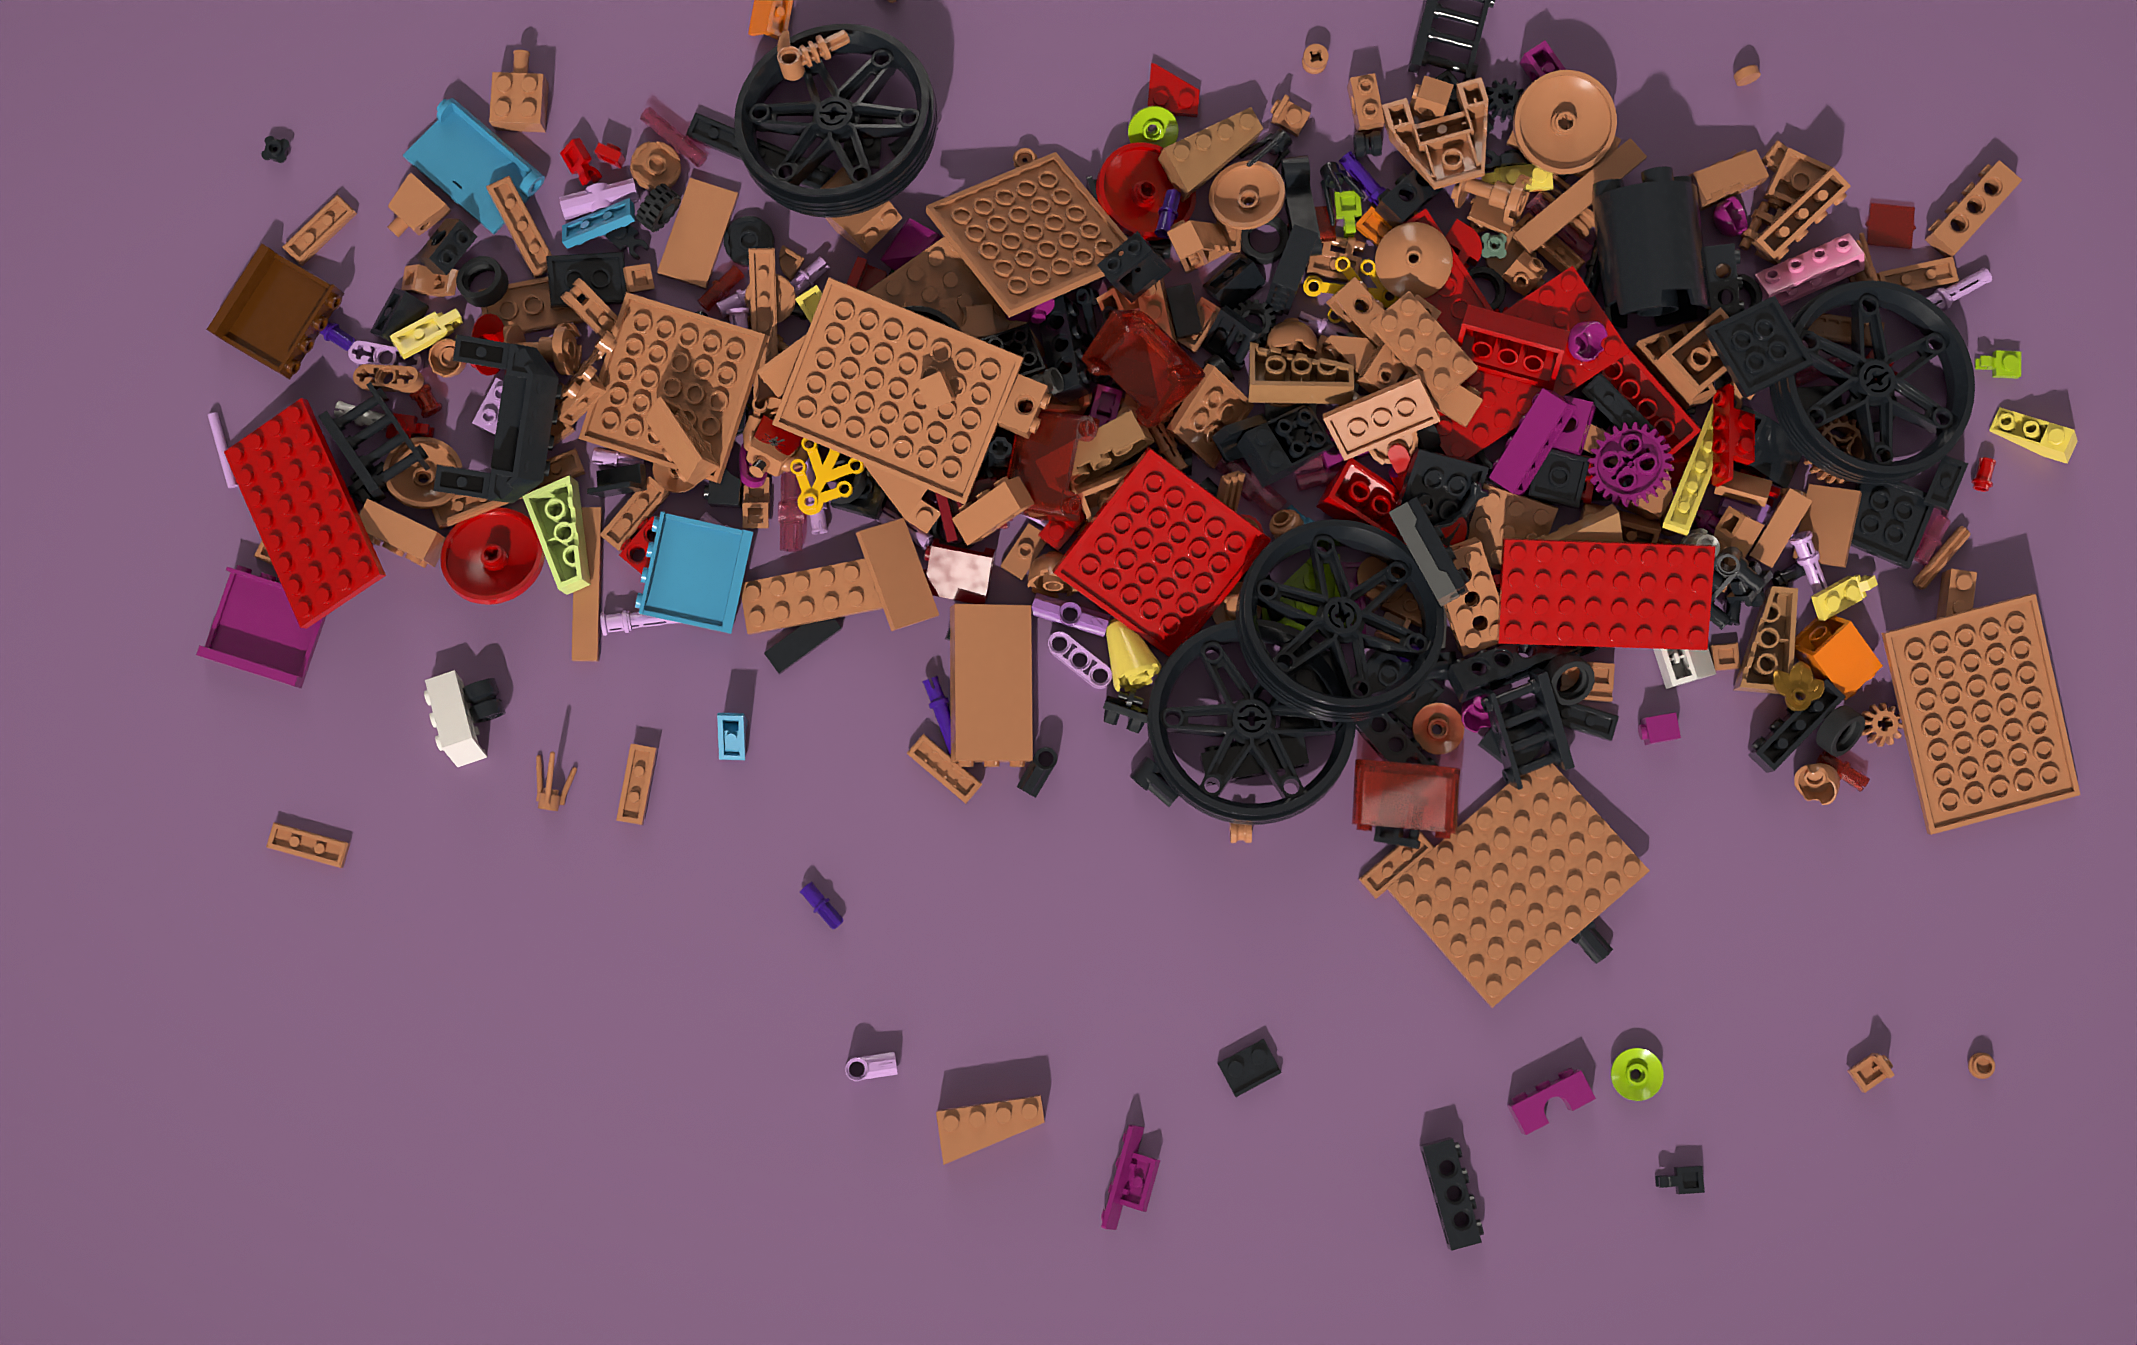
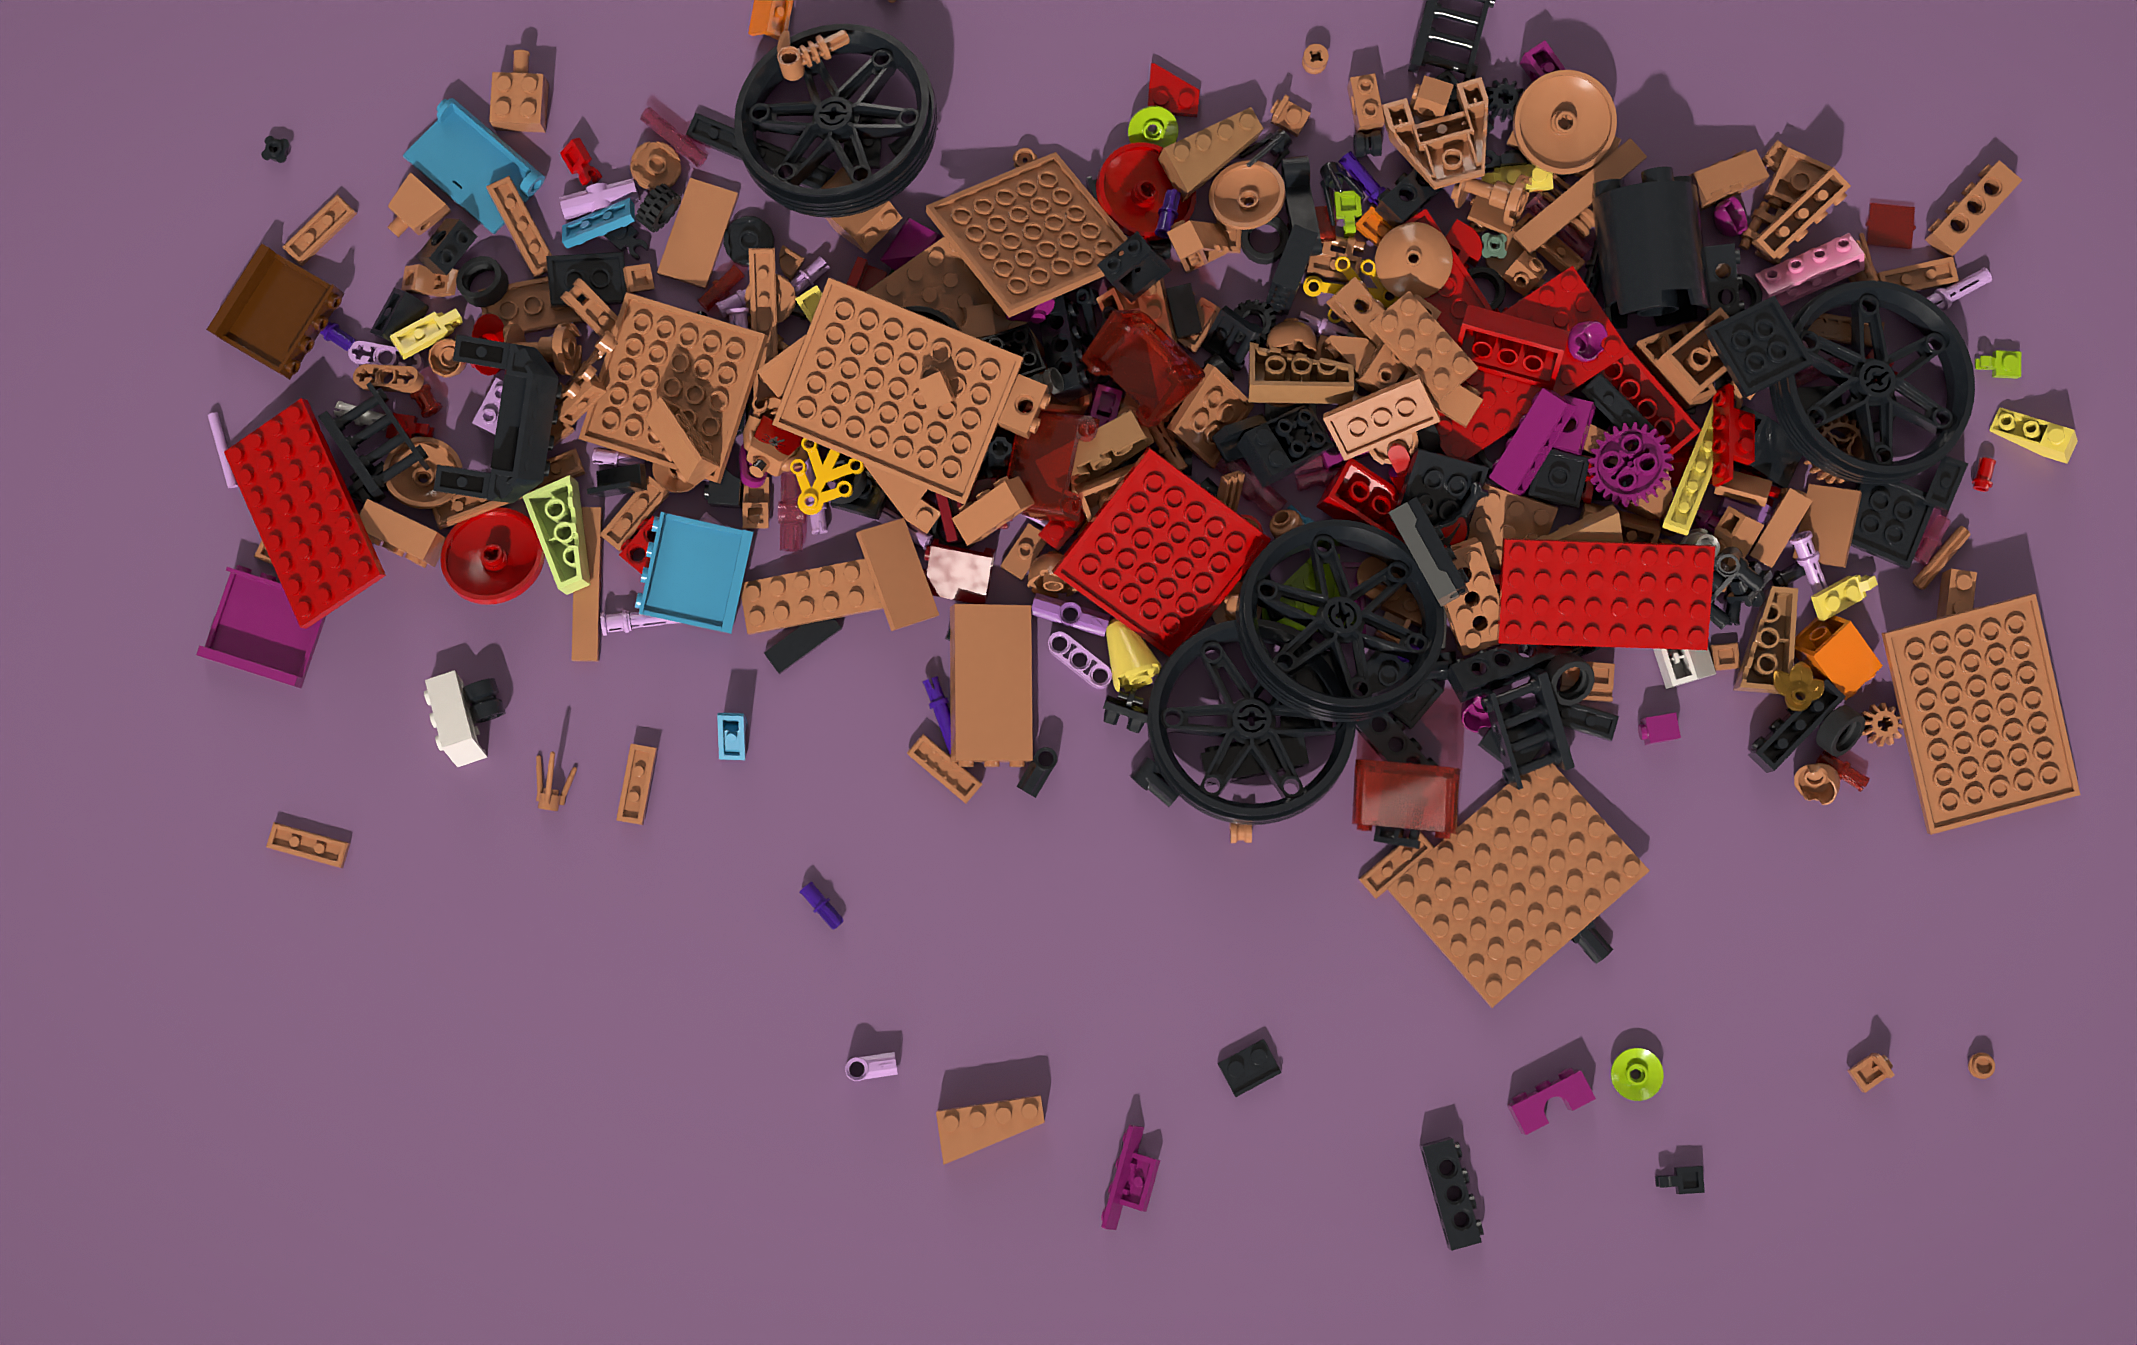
red plate [594,142,625,168] -> none
black panel [1203,253,1266,310] -> none
nougat dish [1412,703,1464,755] -> none
nougat tile [1733,65,1761,86] -> none

